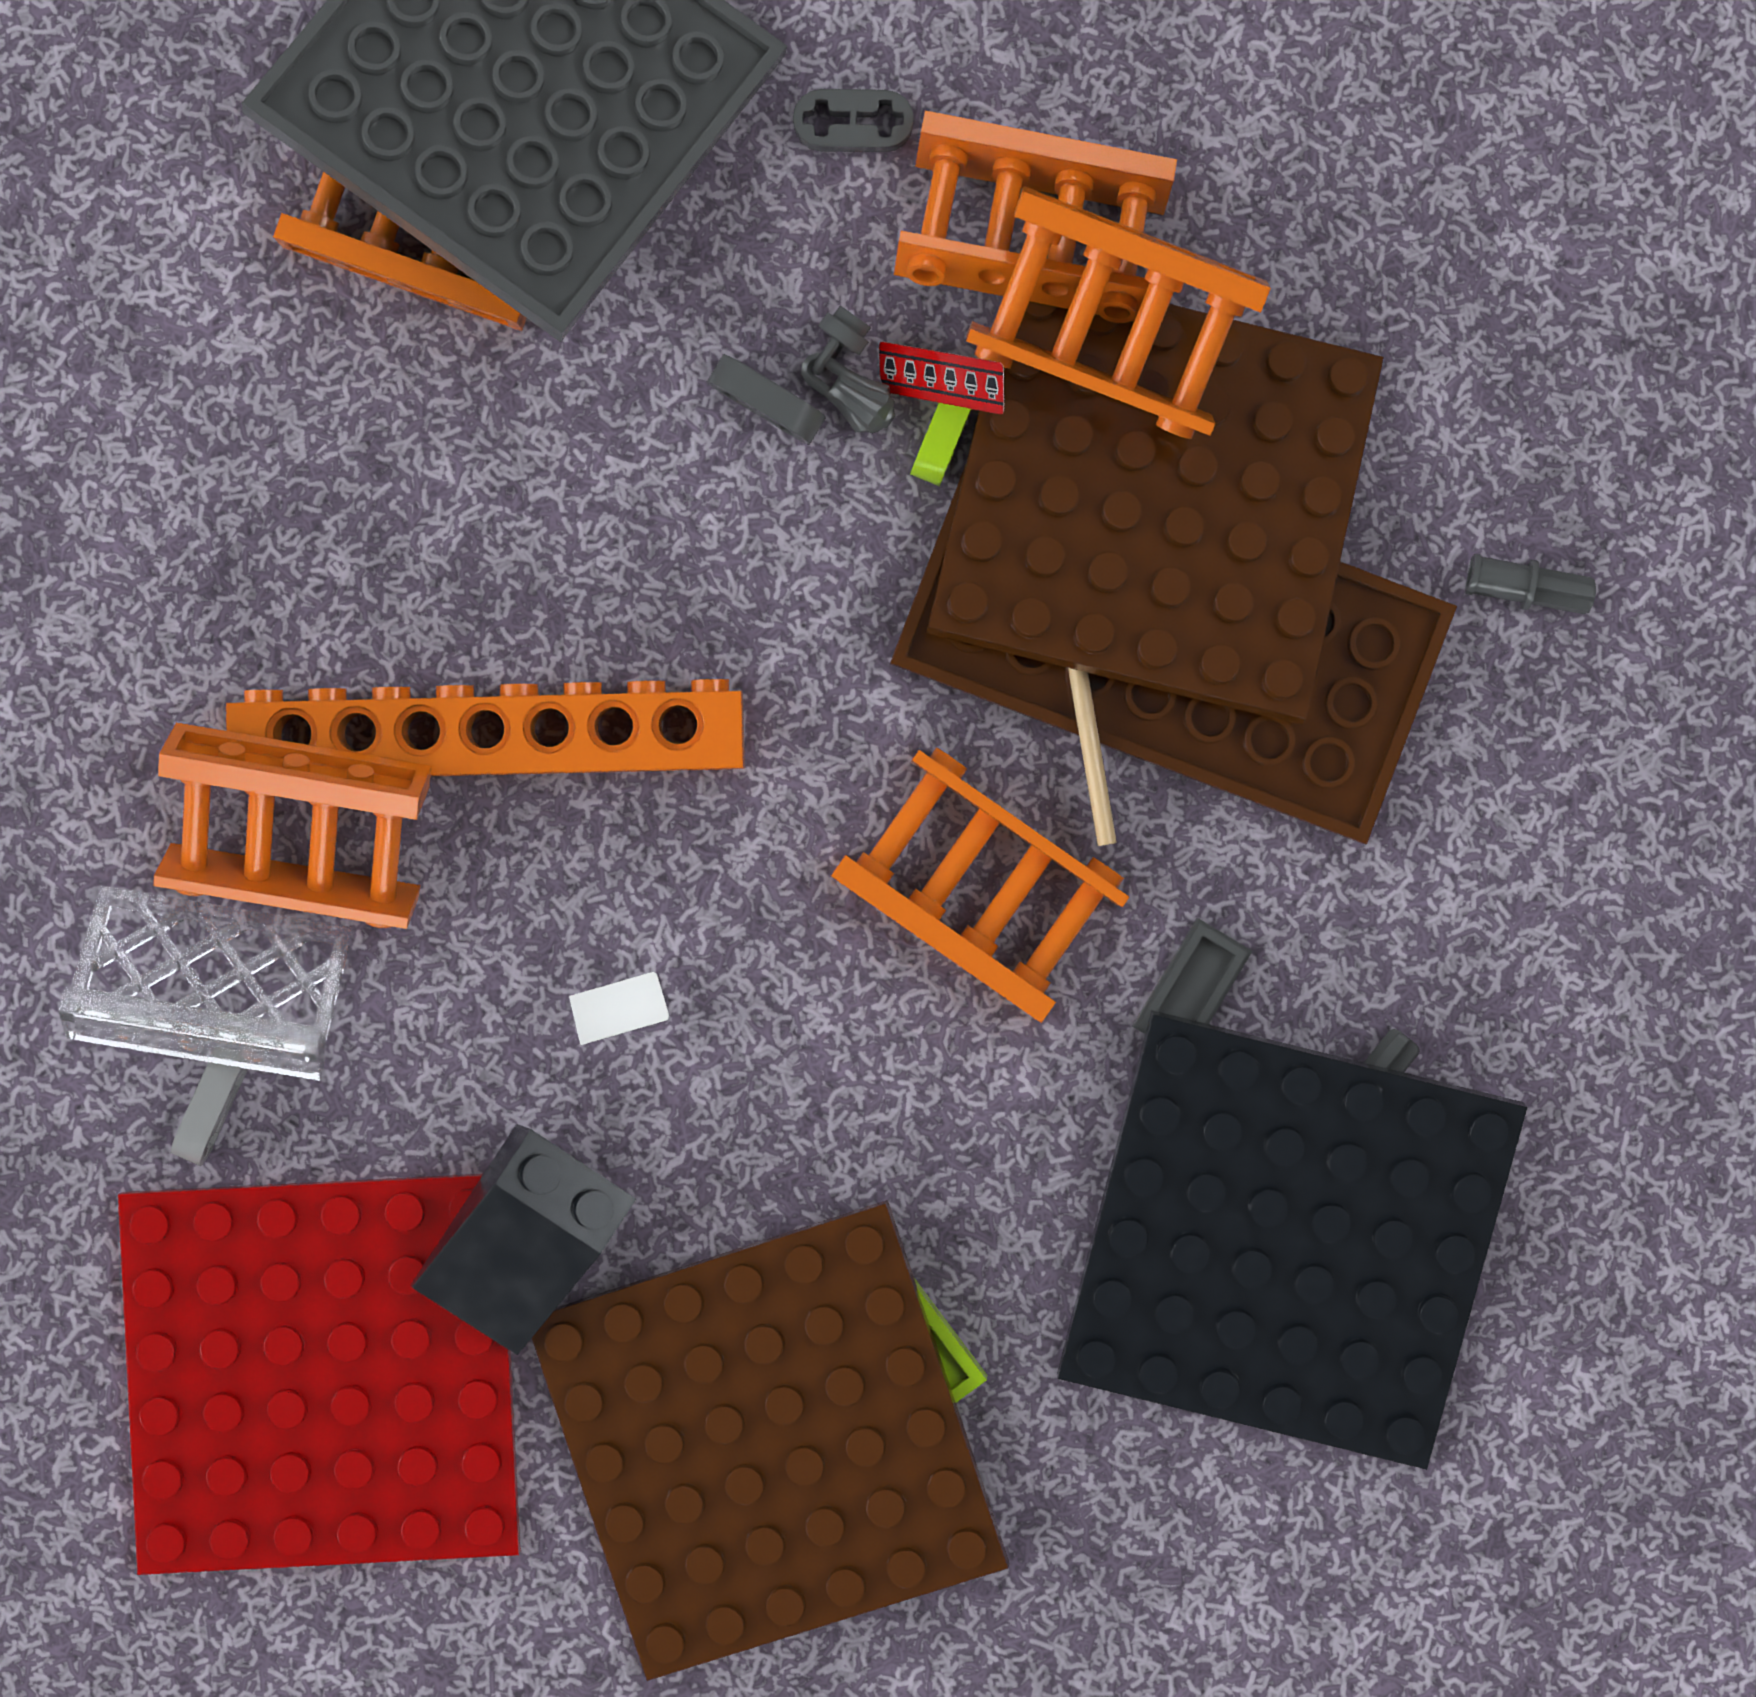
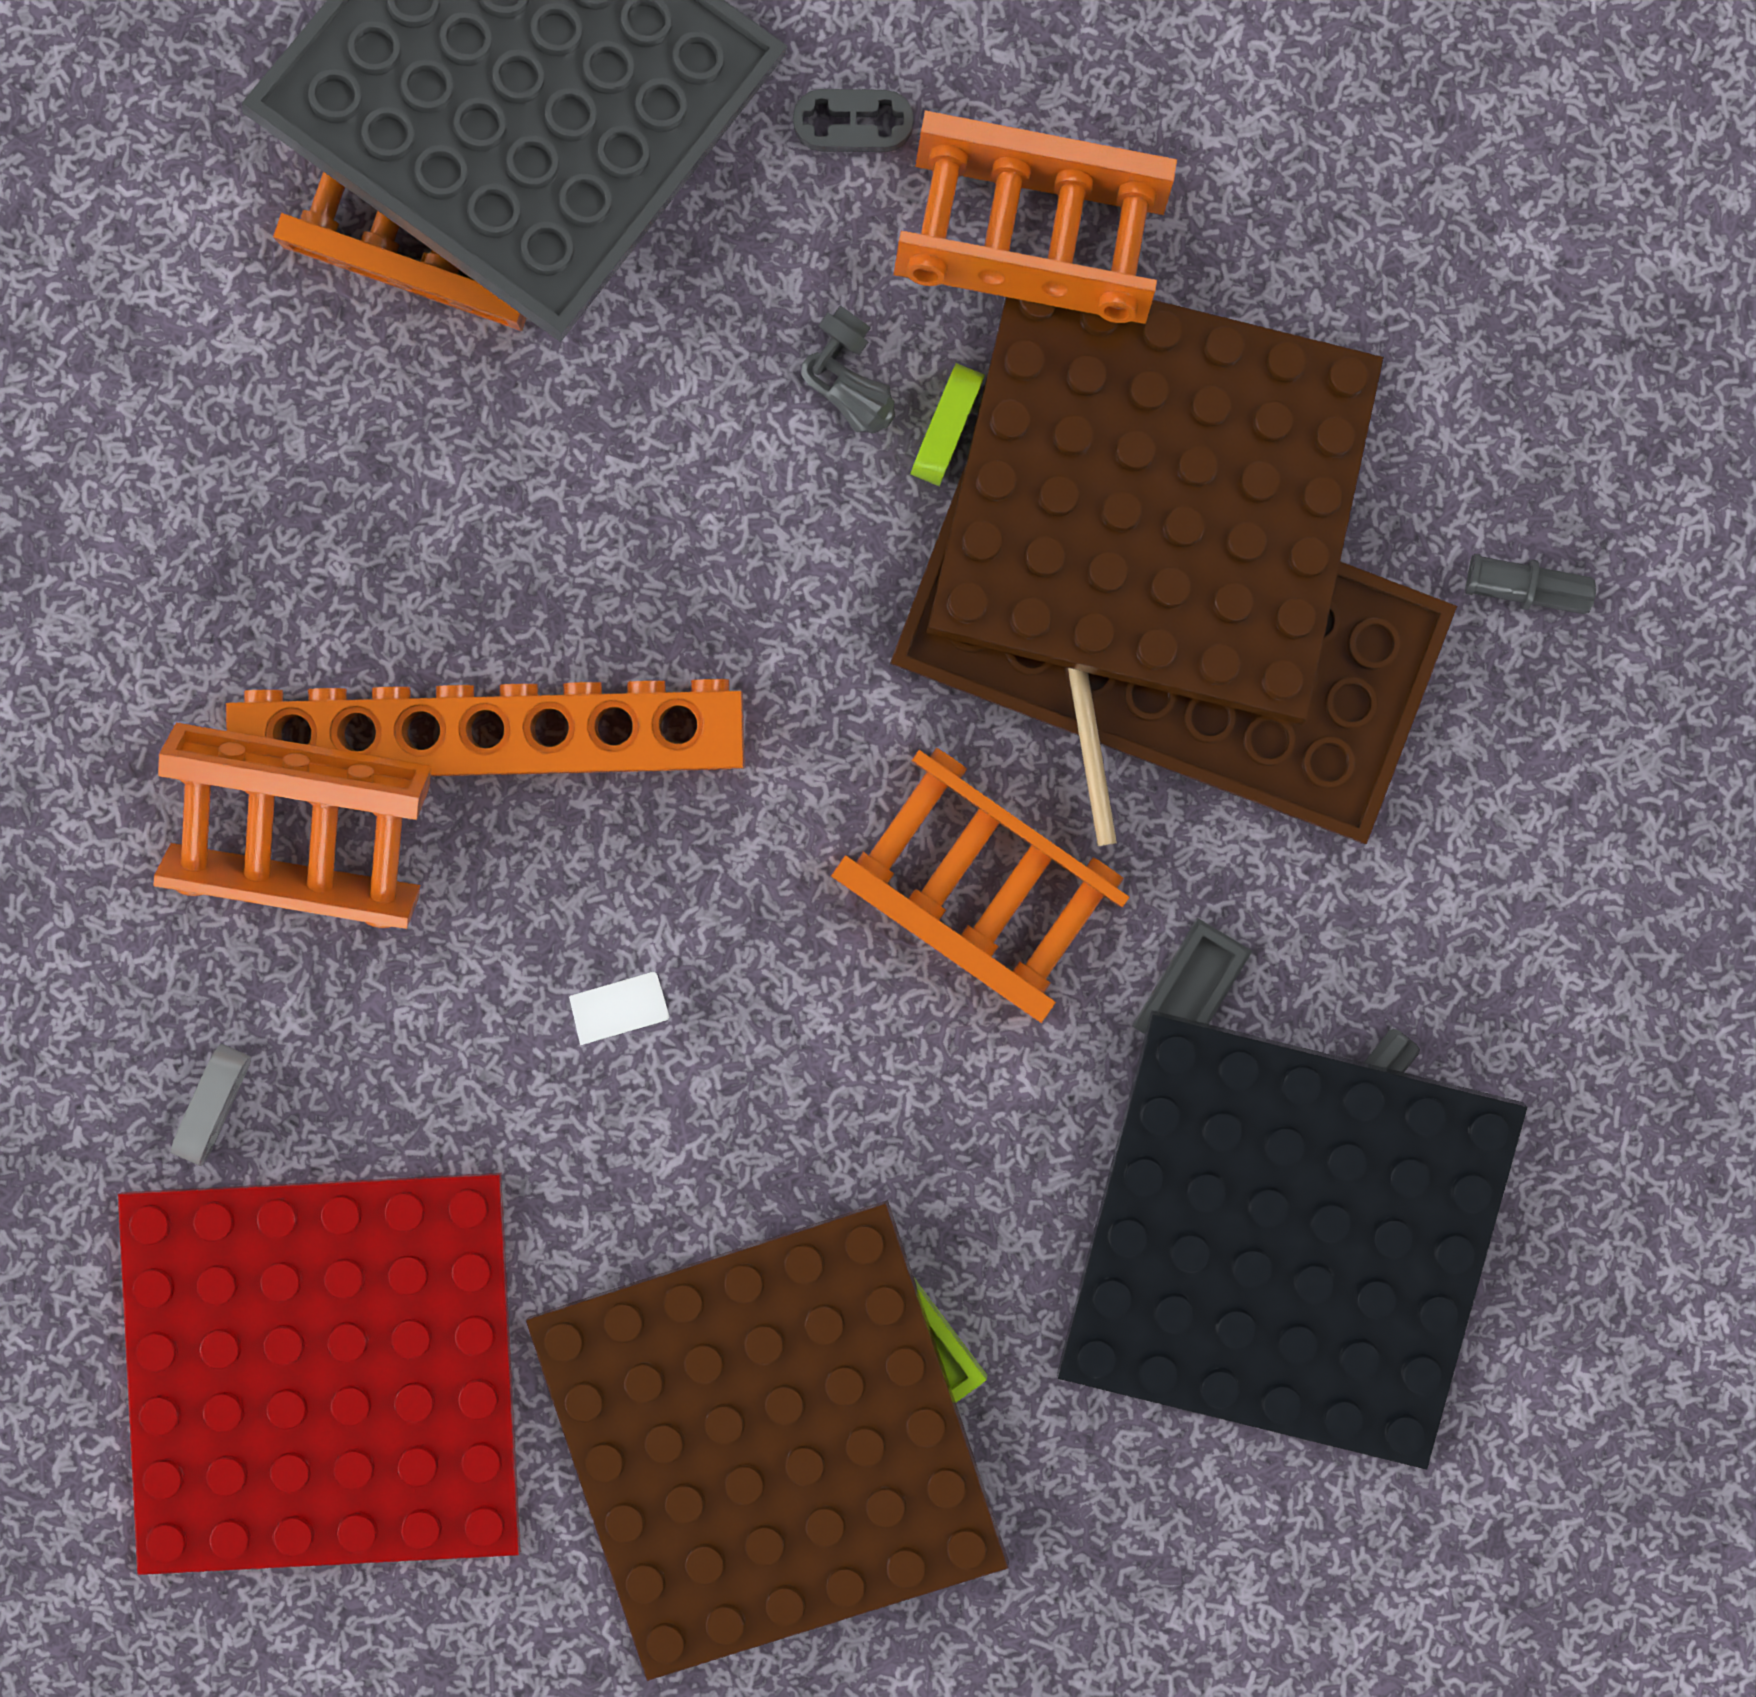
clear fence [58,885,352,1081] -> none
black slope [410,1124,636,1355] -> none
dark grey beam [706,354,826,445] -> none
red sticker [879,341,1004,415] -> none
orange fence [966,186,1271,439] -> none

